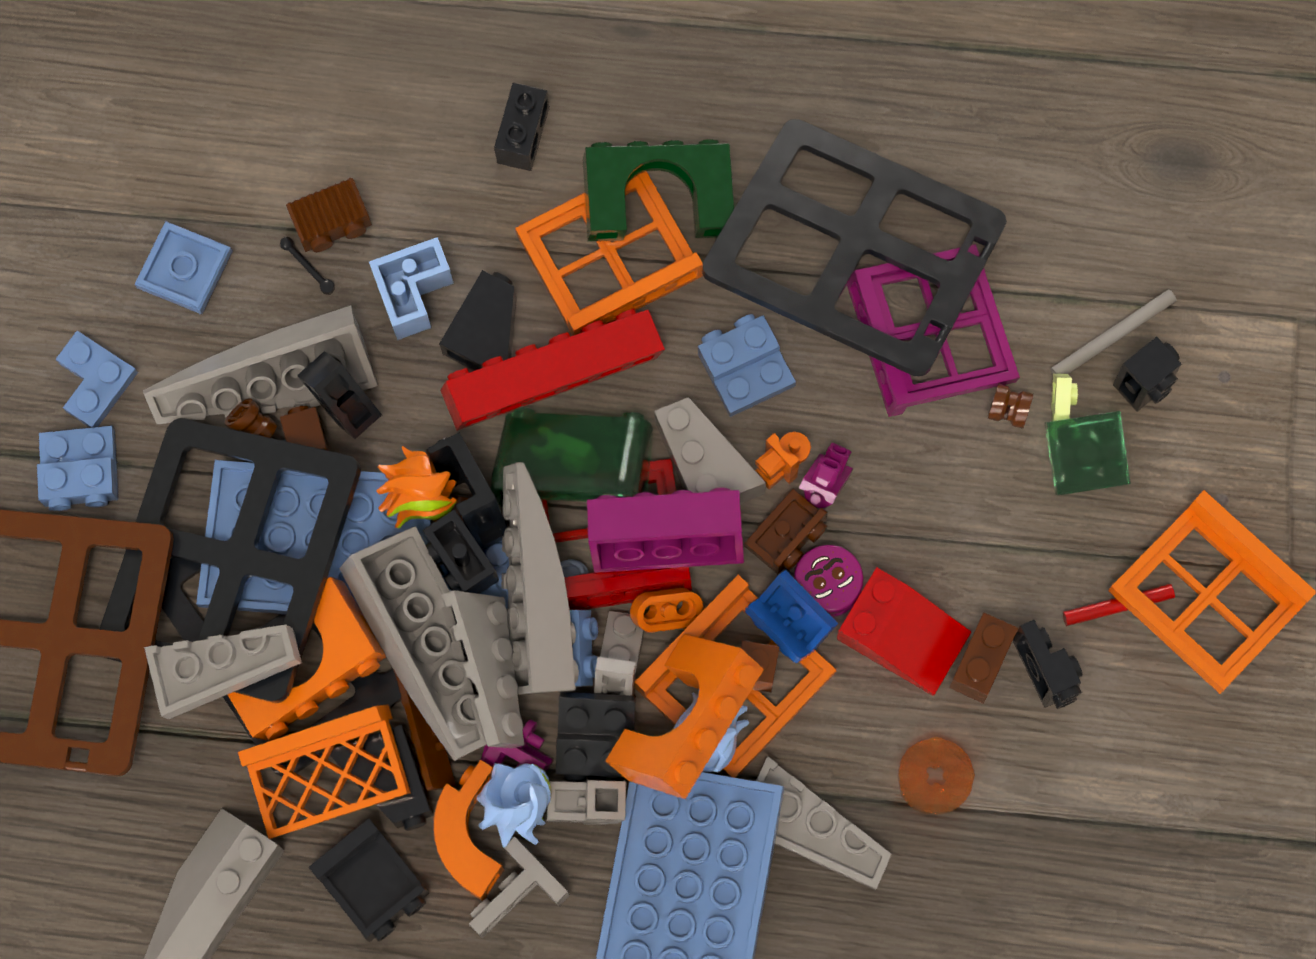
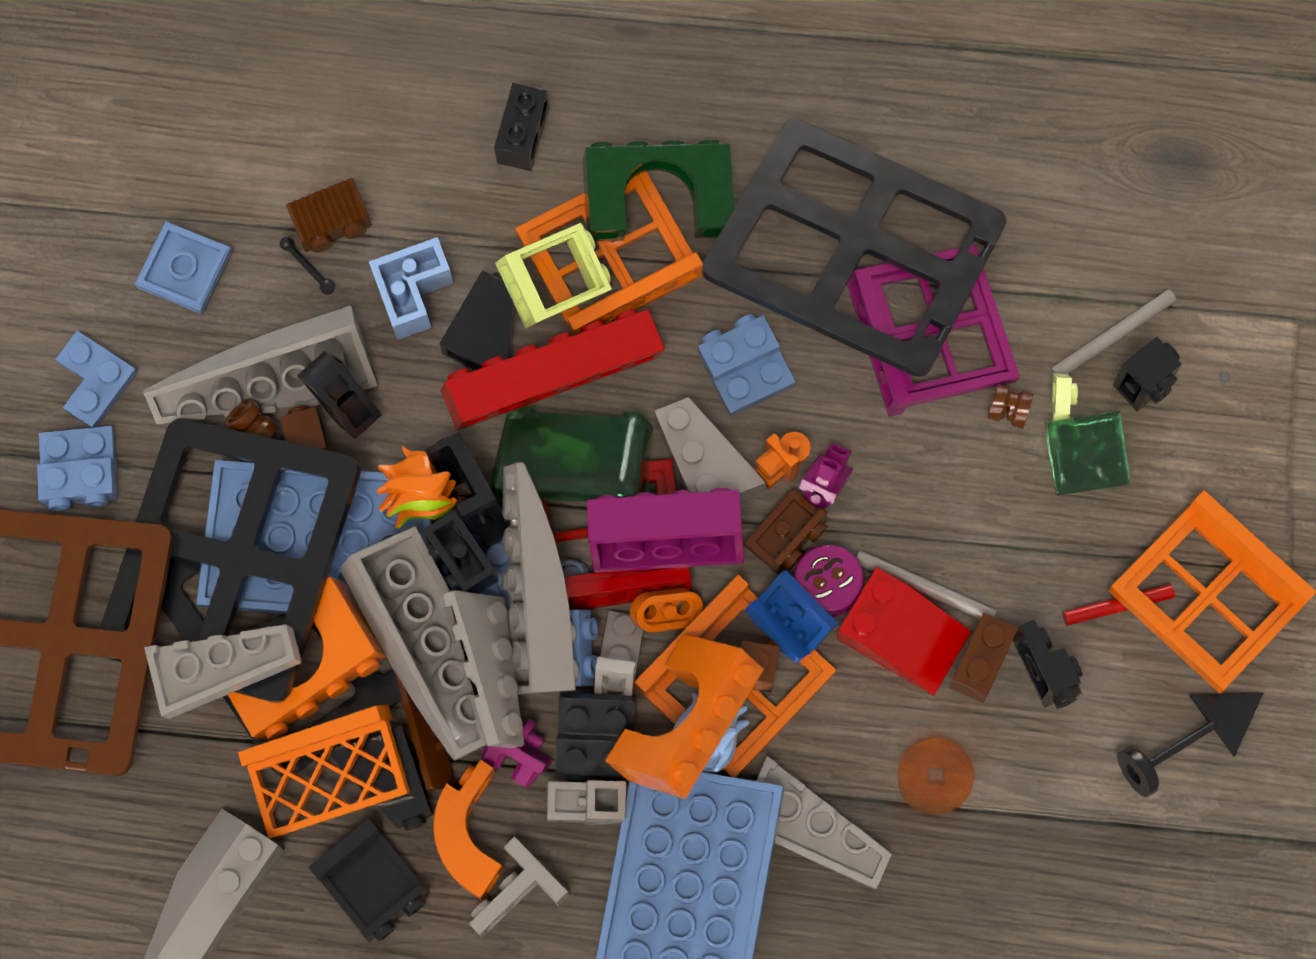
light blue hair [477,763,551,847] -> none
none -> yellowish green window [495,223,612,329]
none -> light grey bar [856,550,997,619]
none -> black piece [1117,693,1263,798]

